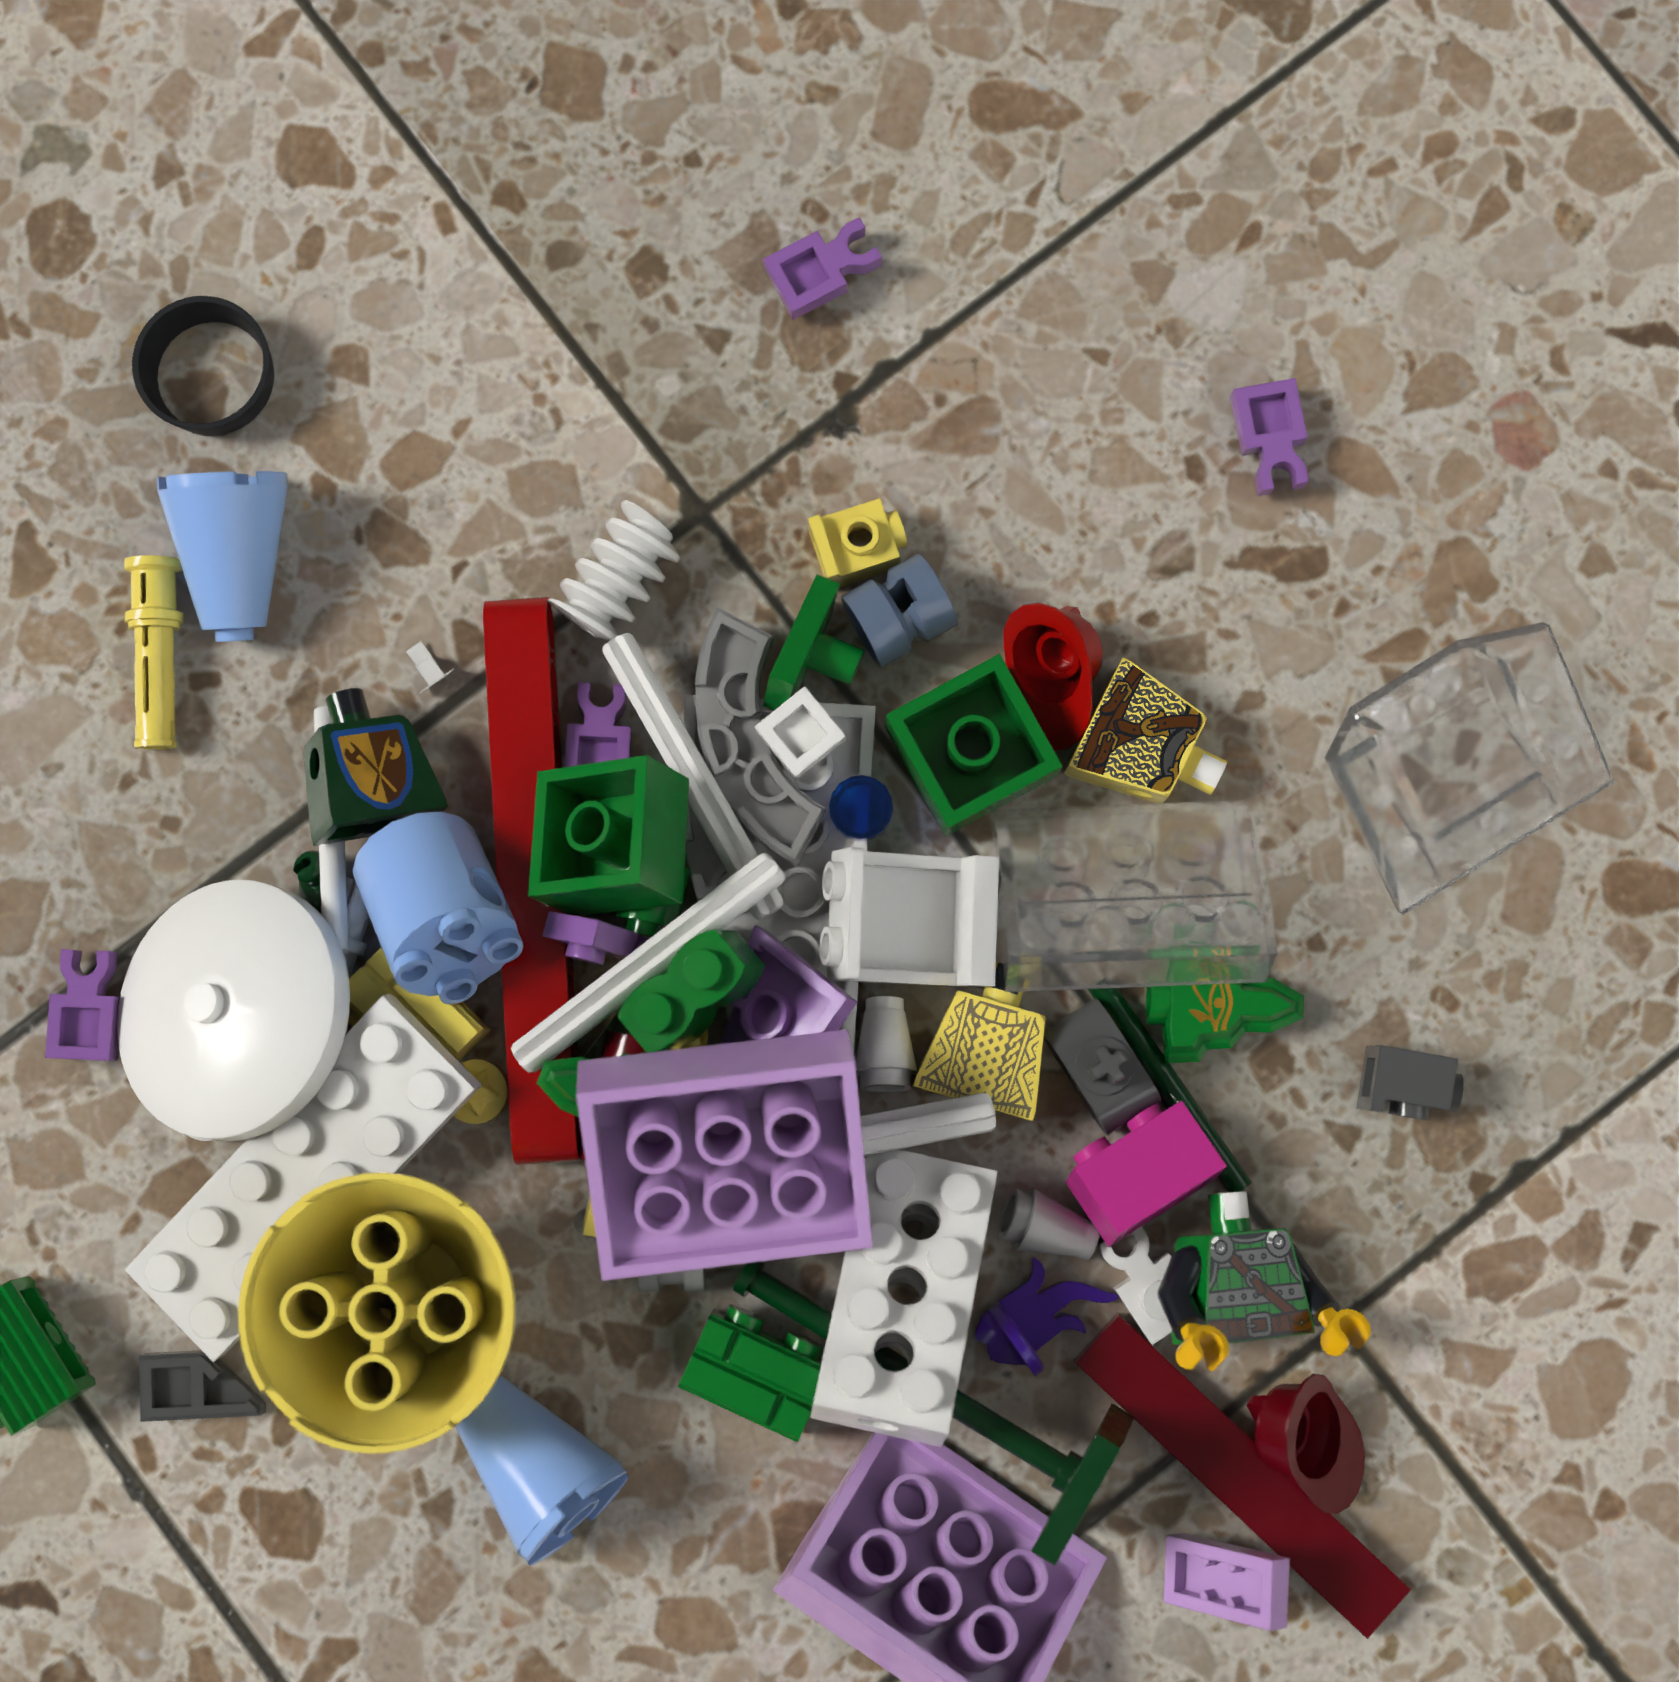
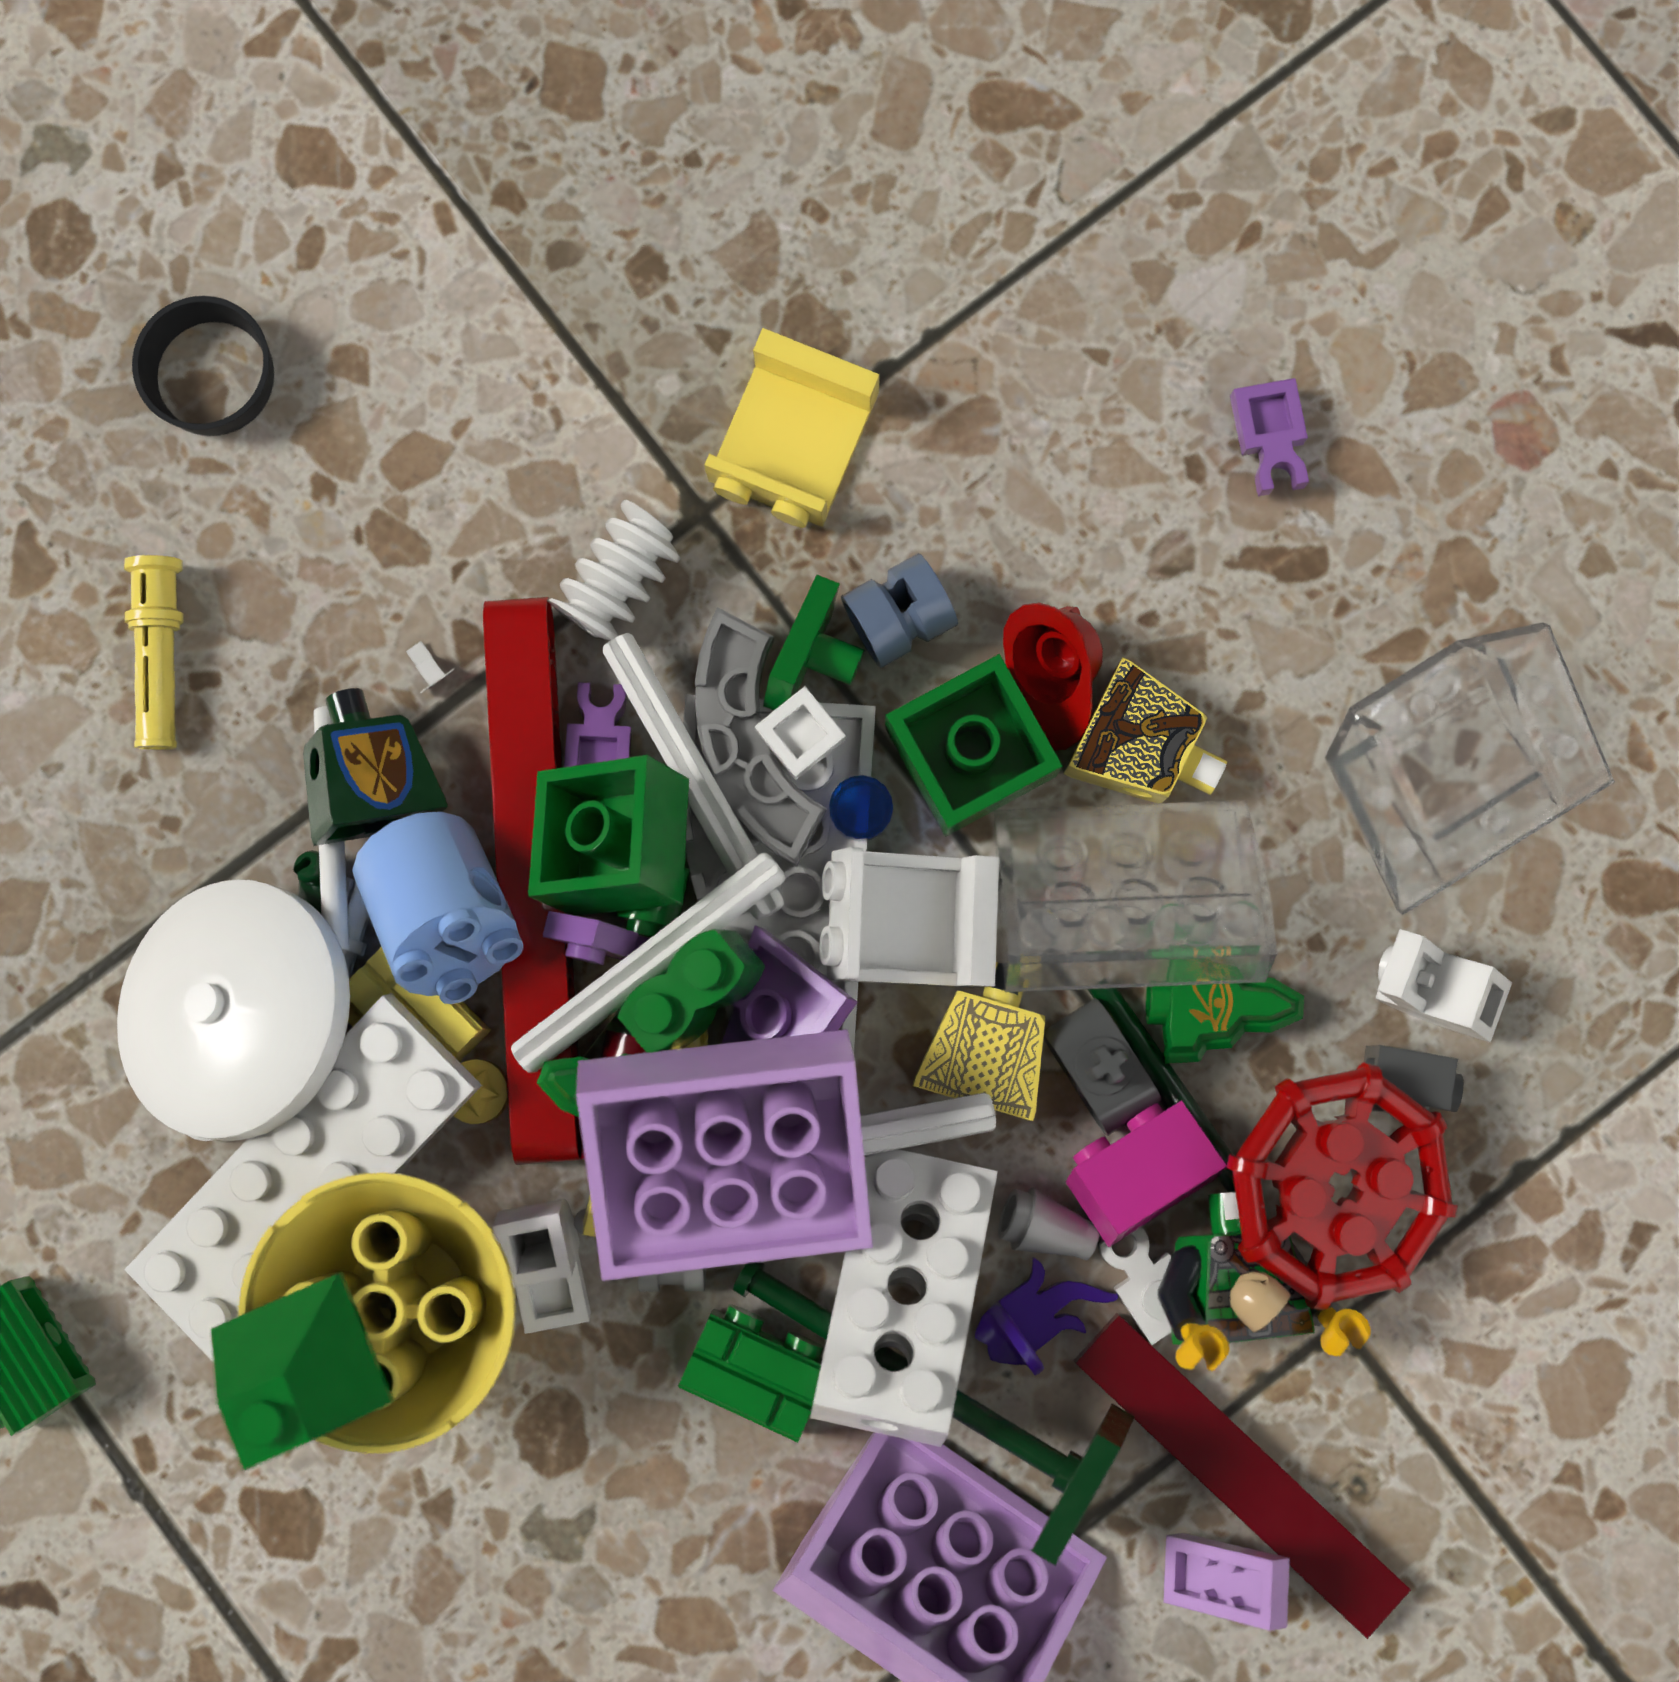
medium lavender plate [45,949,120,1061] -> none
dark grey tile [139,1350,266,1422] -> none
light blue cone [156,471,288,642] -> none
light blue cone [455,1376,629,1565] -> none
medium lavender plate [763,217,882,320] -> none
light yellow brick [808,498,908,588] -> none
white cone [855,996,917,1093] -> none
dark red piece [1247,1374,1365,1514] -> none
none -> green slope [211,1272,394,1471]
none -> white brick [492,1199,591,1334]
none -> light yellow panel [704,328,880,528]
none -> red plate [1226,1063,1458,1310]
none -> tan hinge [1230,1271,1290,1332]
none -> white brick [1376,929,1512,1043]

